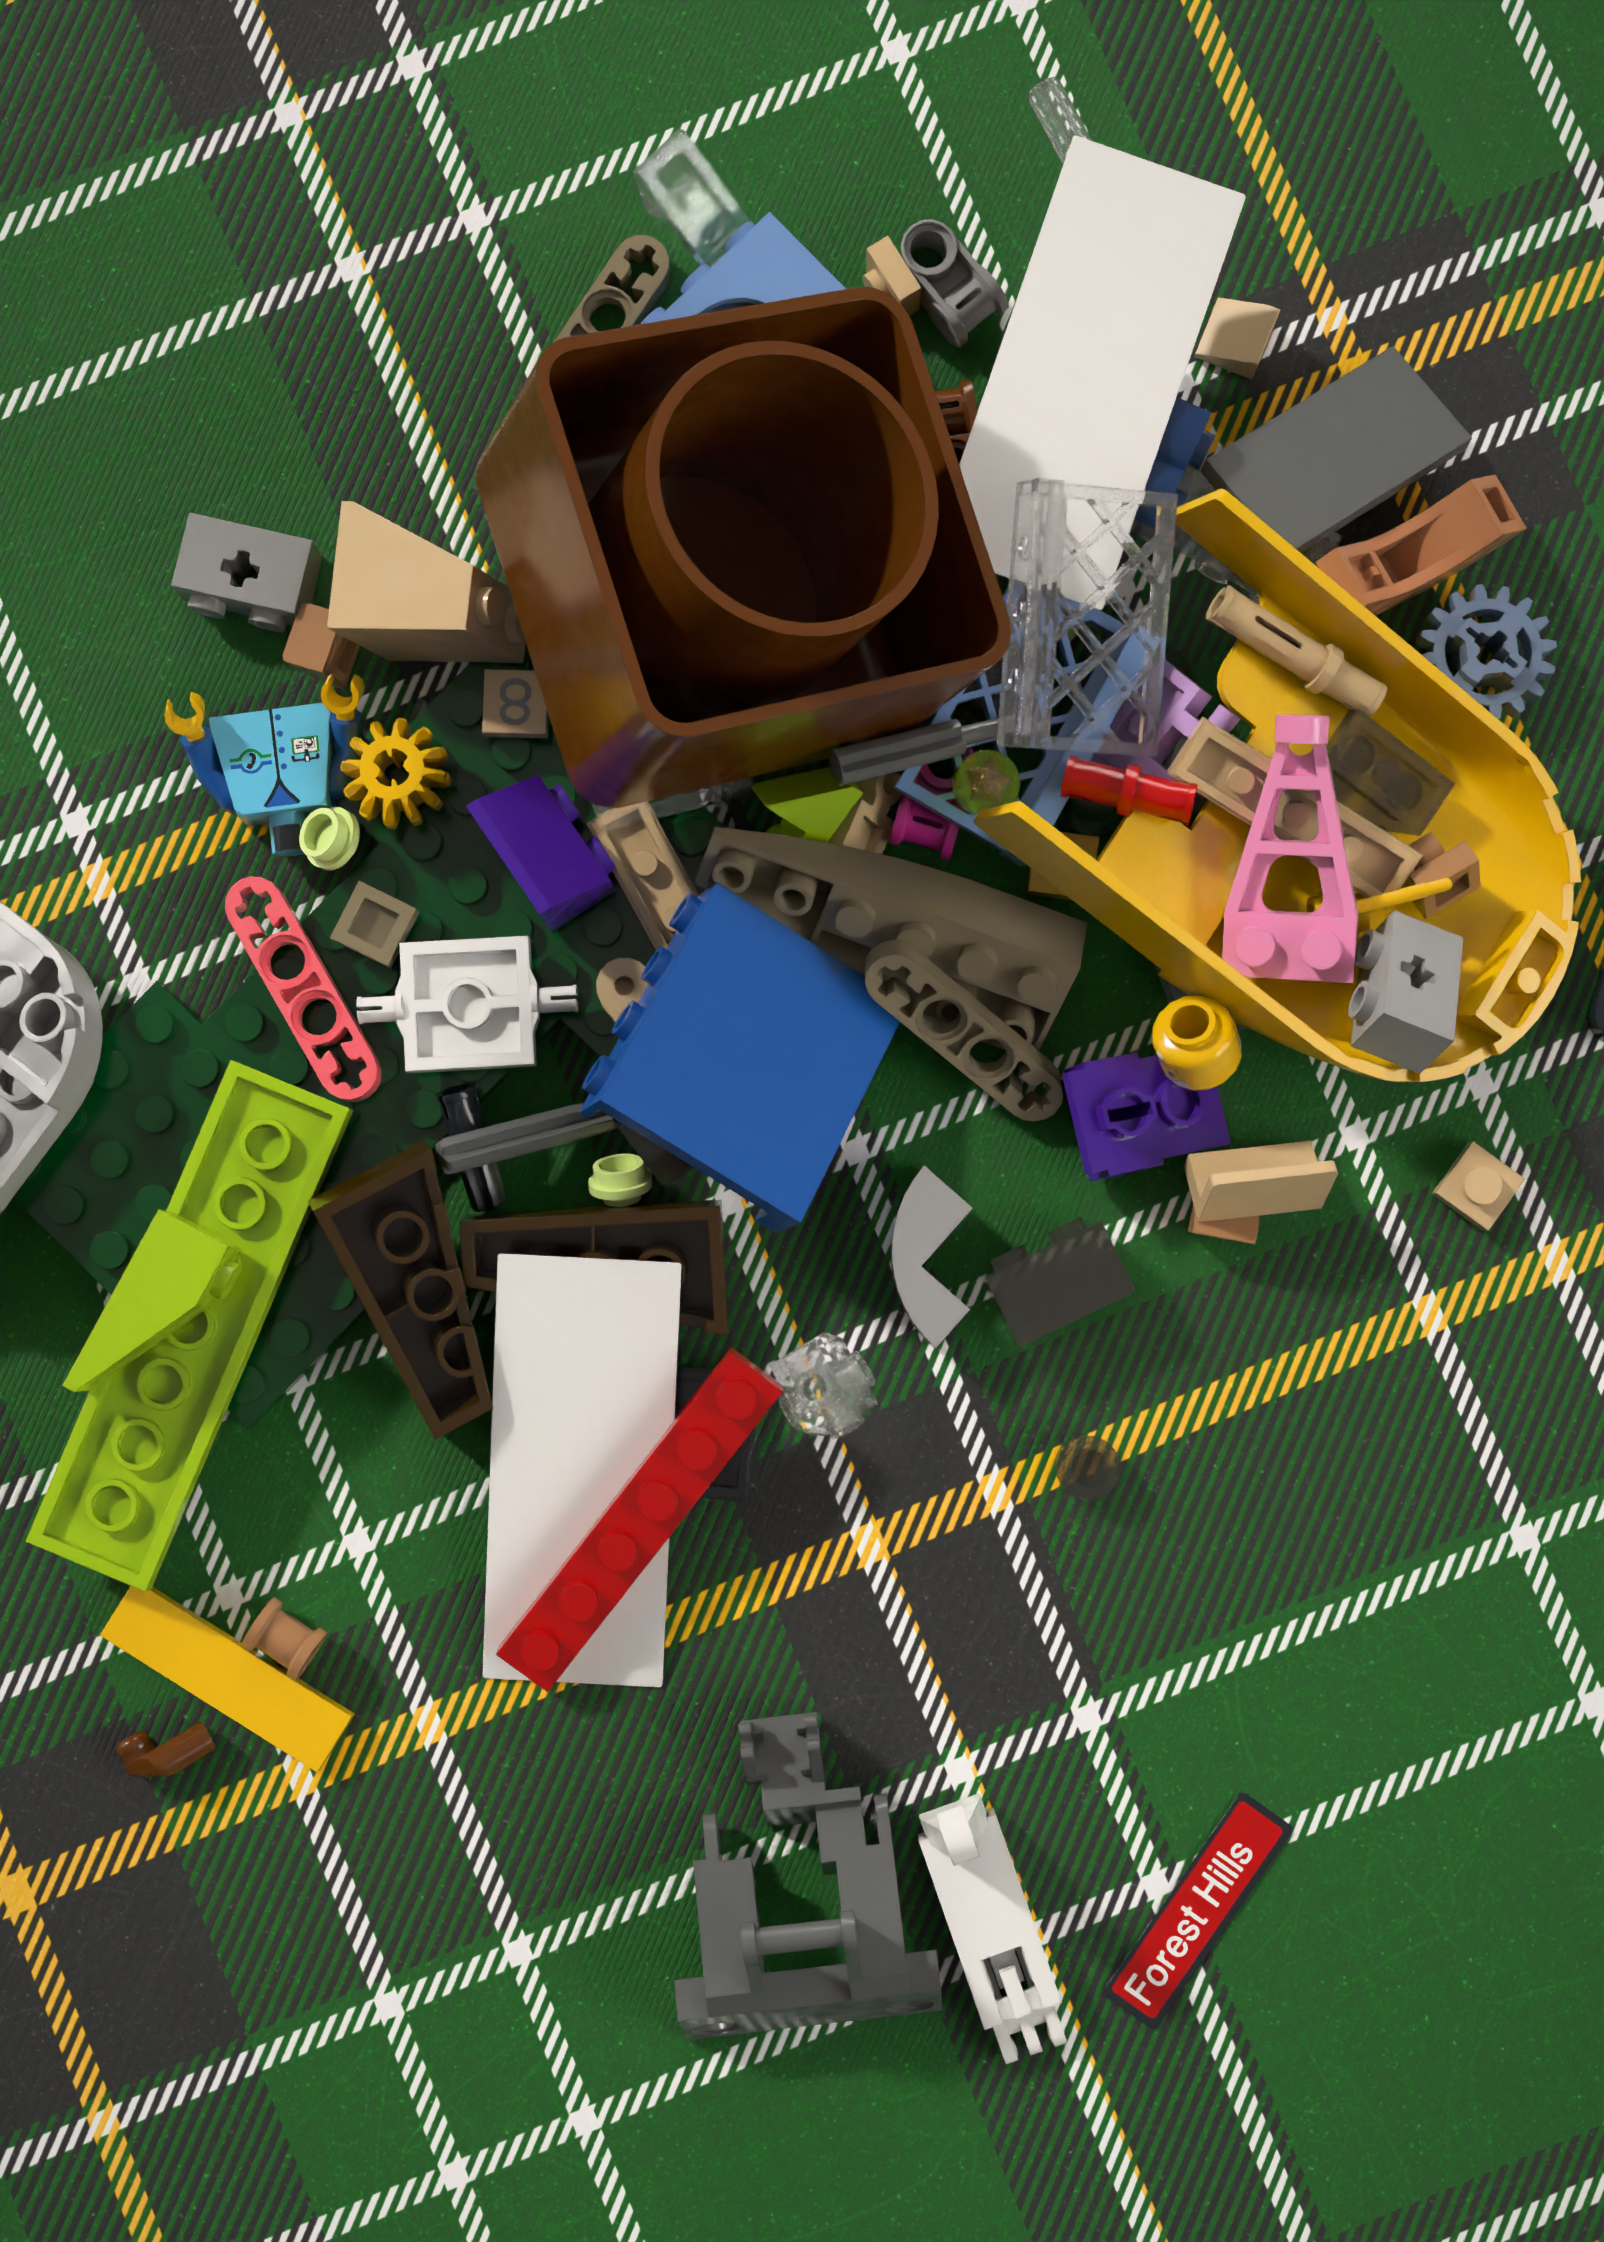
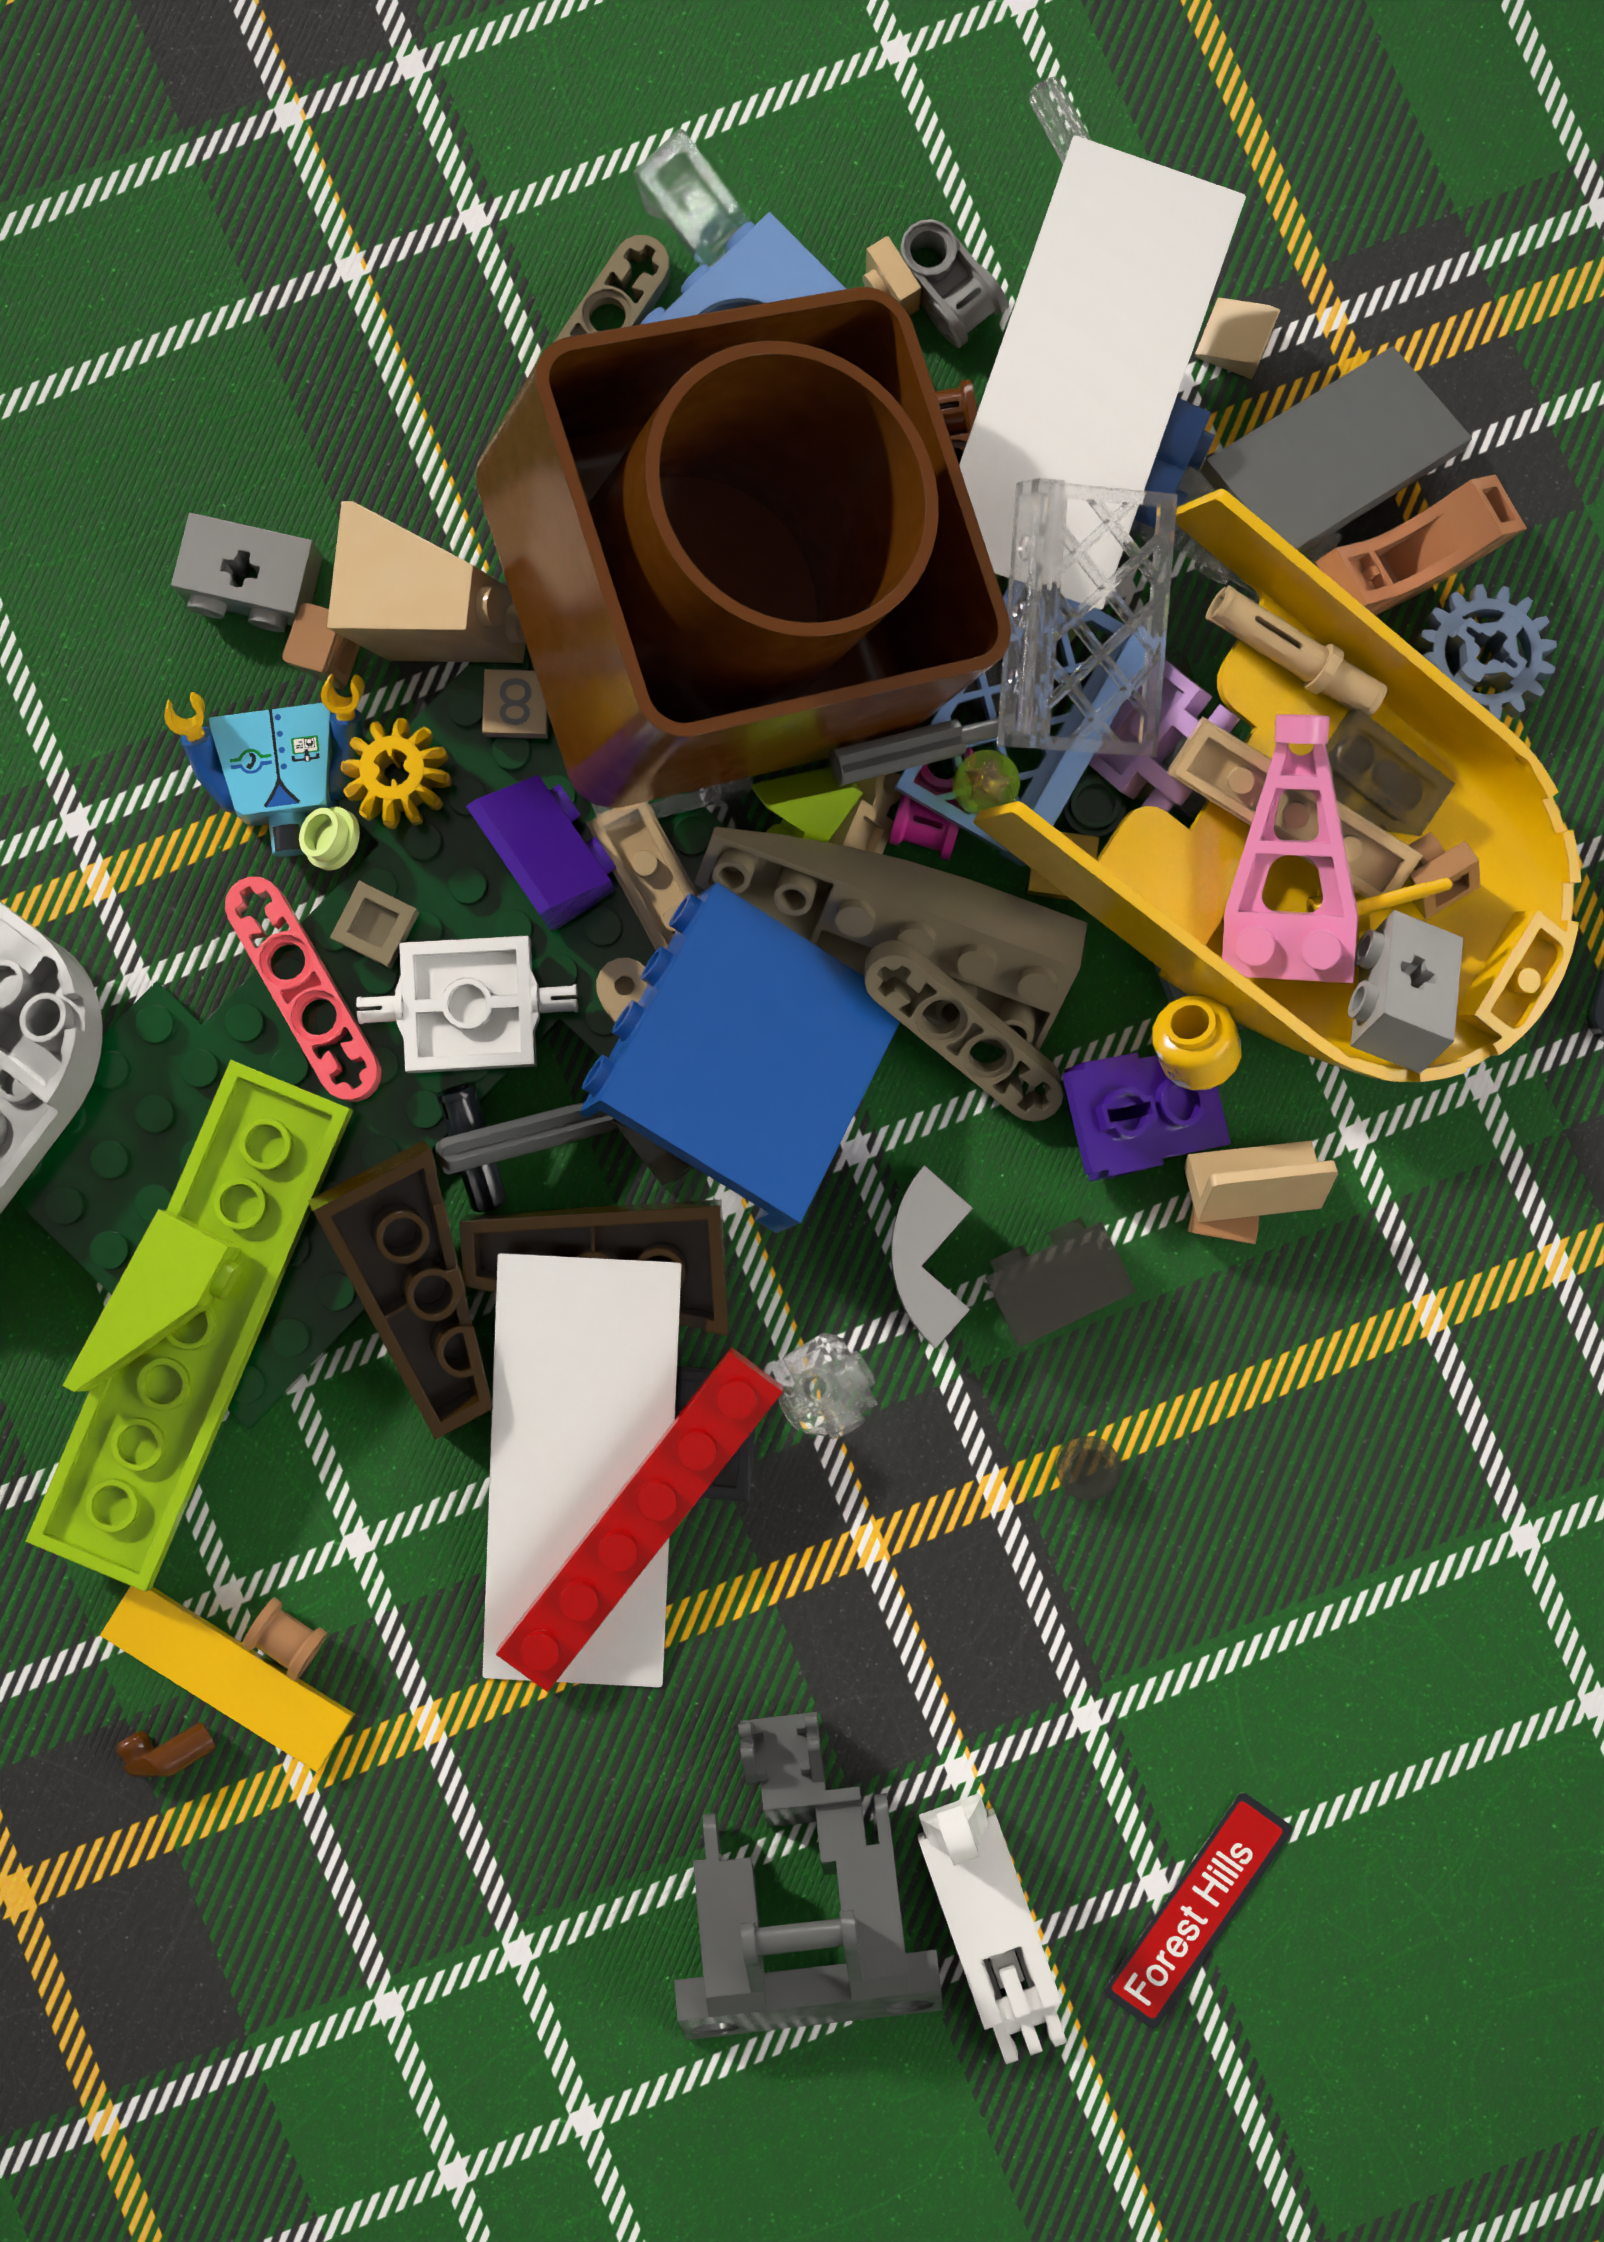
yellowish green plate [588,1154,653,1207] -> none
red pin [1060,755,1198,826] -> none
tan plate [1431,1142,1525,1231] -> none

